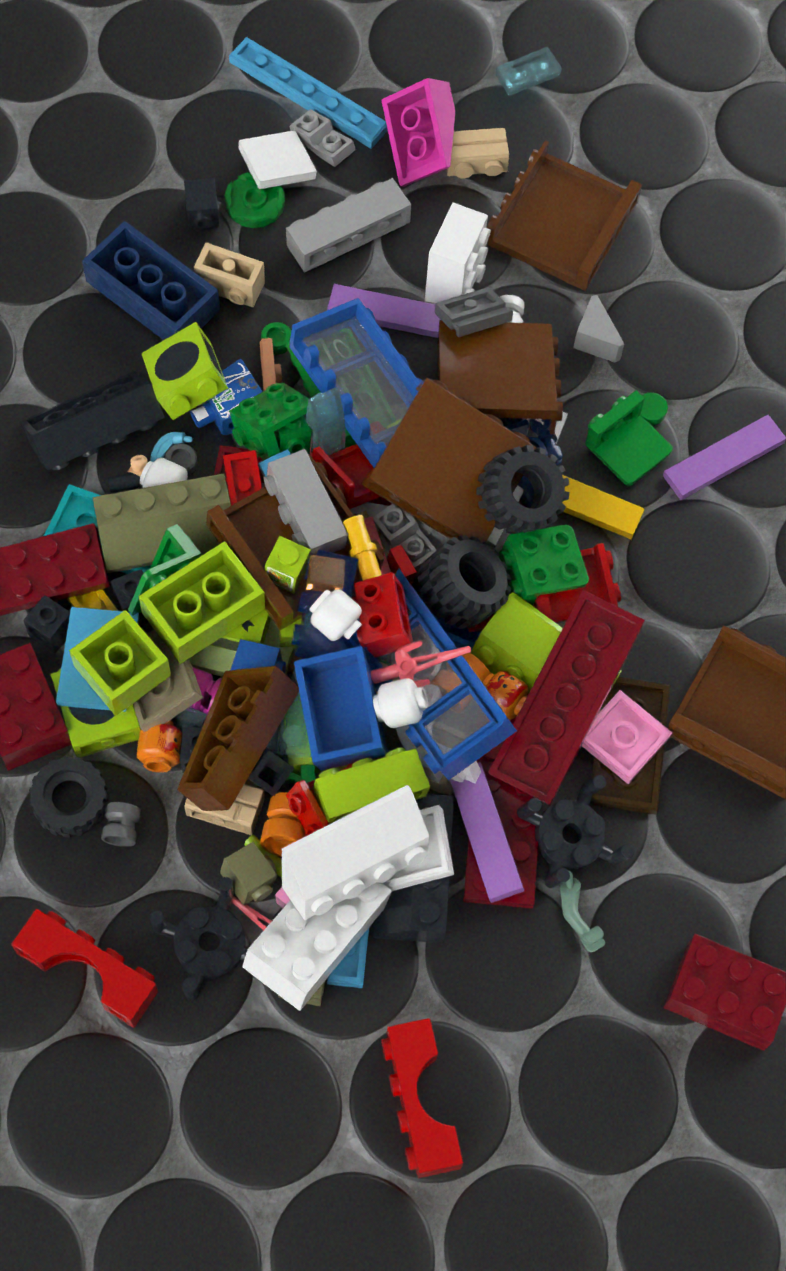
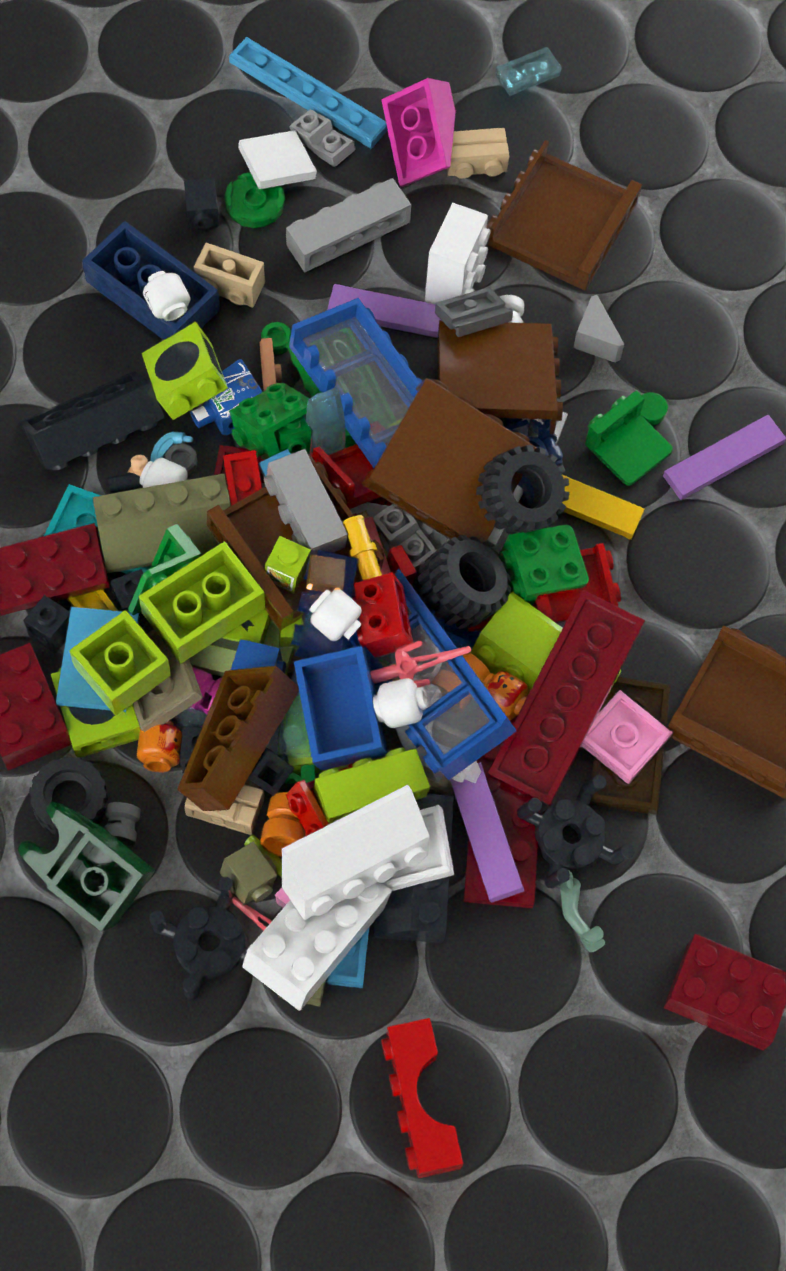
red arch [11,909,158,1028] -> none
none -> dark green brick [18,802,156,932]
none -> white head [143,271,190,321]

